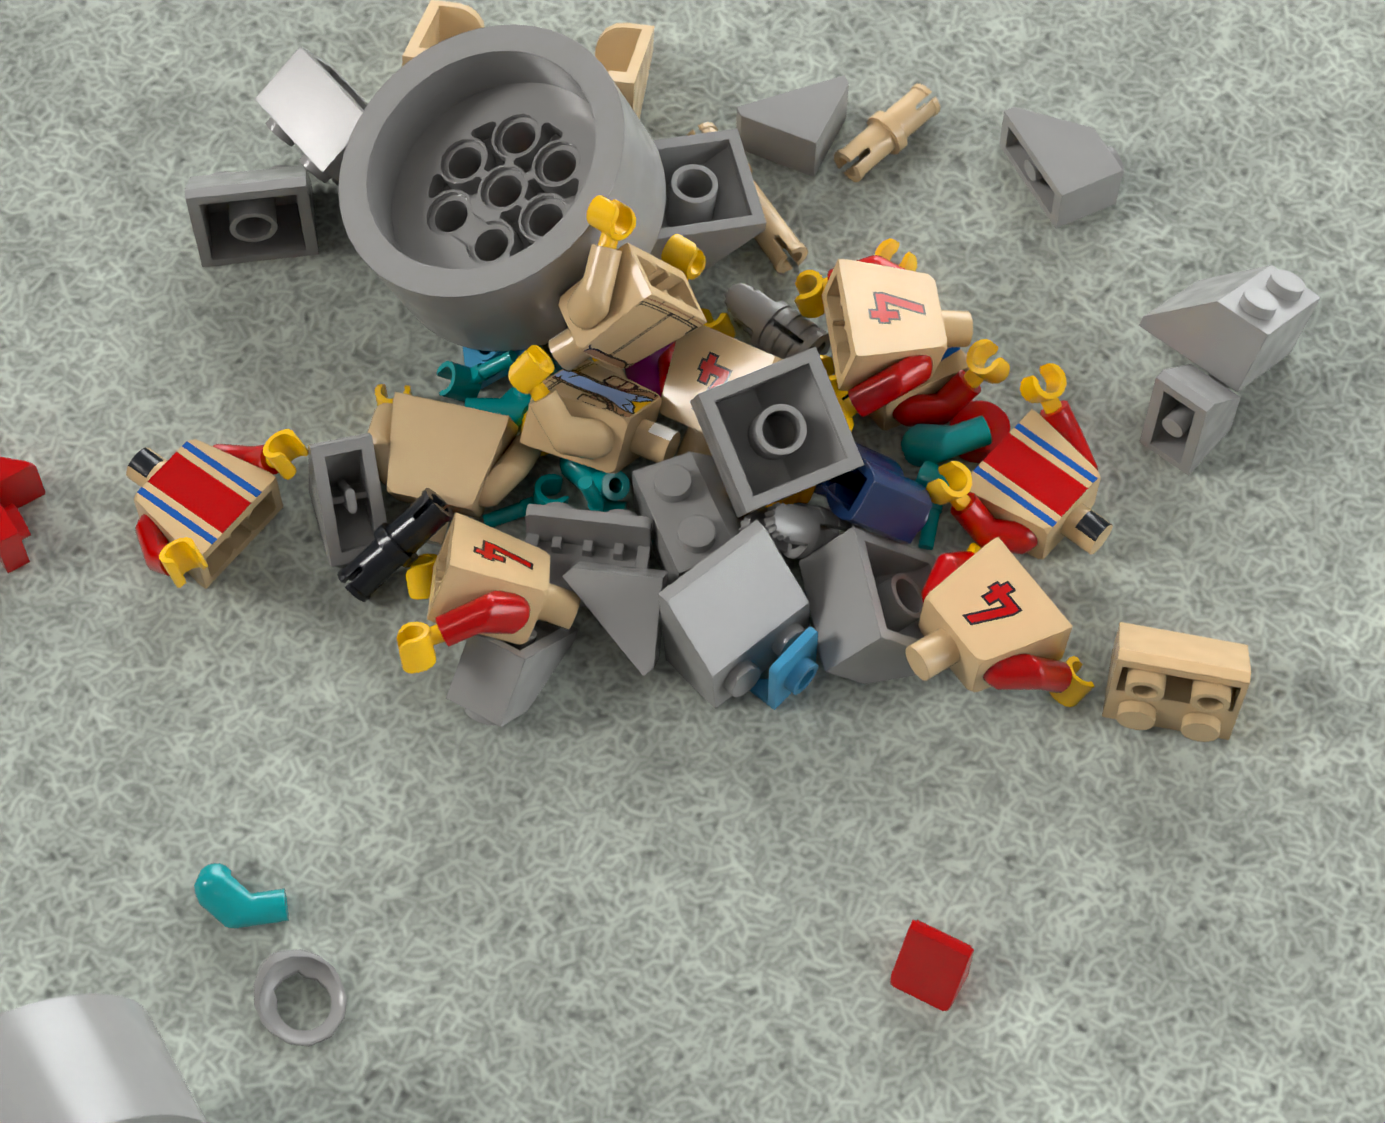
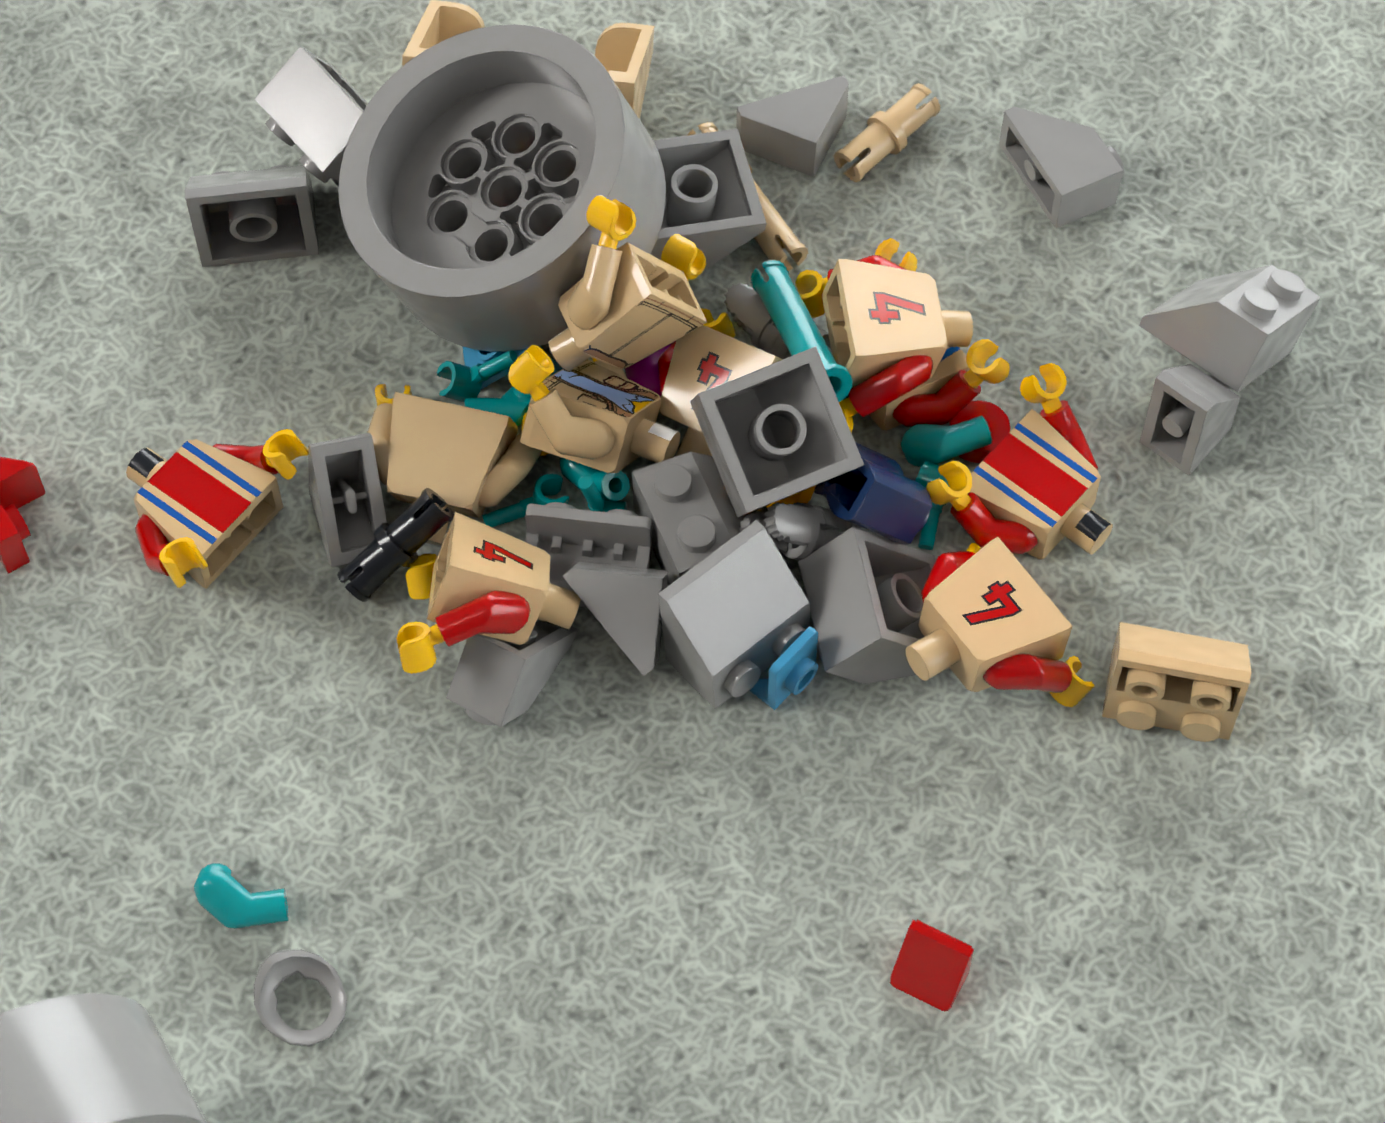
none -> teal pin [751,260,853,402]

